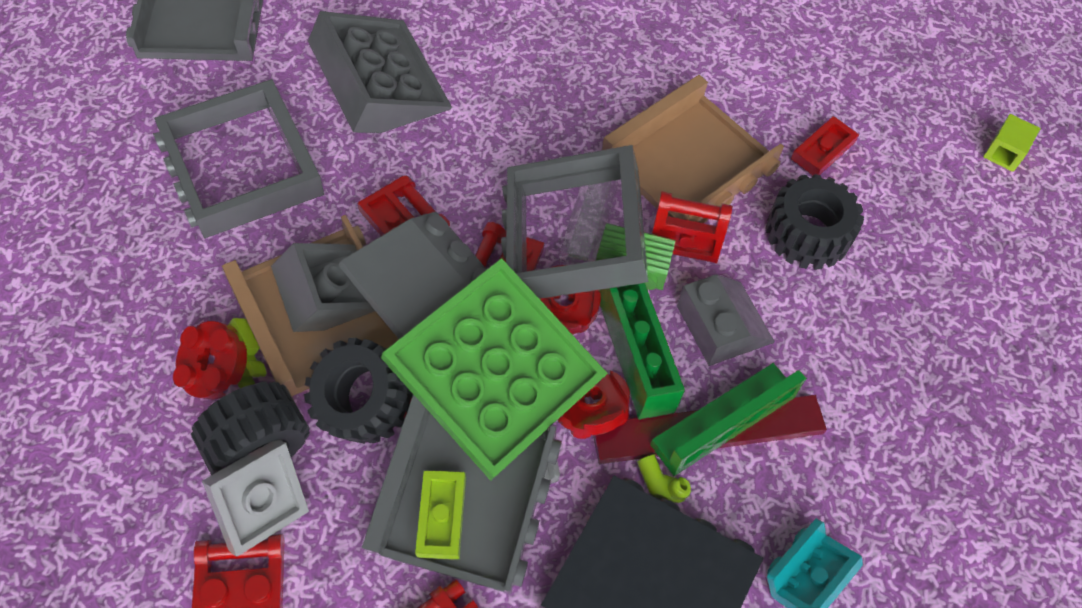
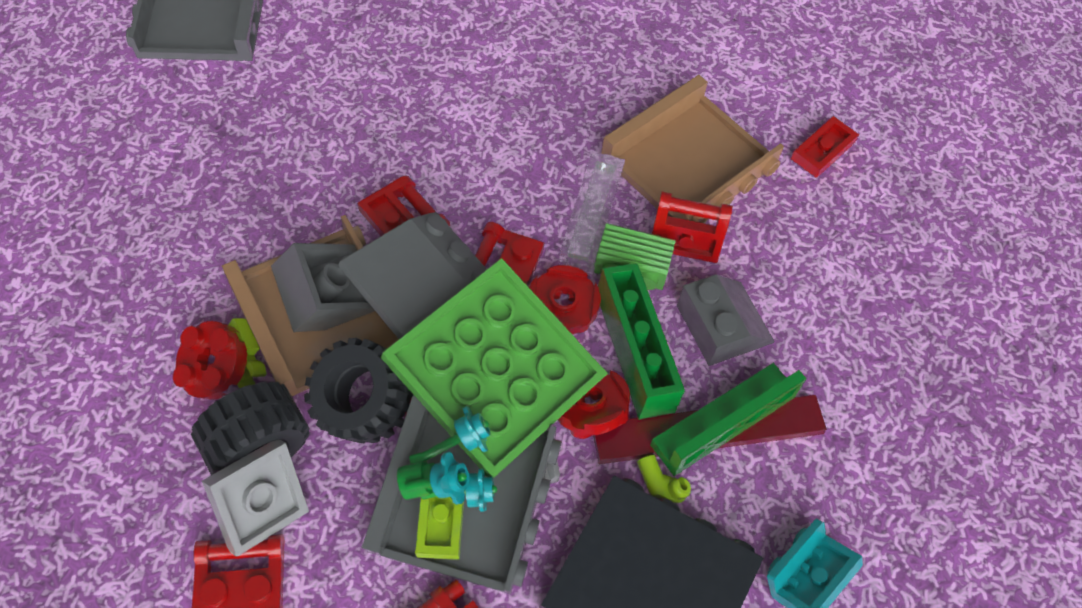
dark grey window [153,79,325,239] -> none
dark grey slope [308,11,452,133] -> none
dark grey window [501,145,649,299] -> none
black tyre [766,174,864,270] -> none
lime brick [983,114,1041,172] -> none
none -> teal plant [397,406,497,512]

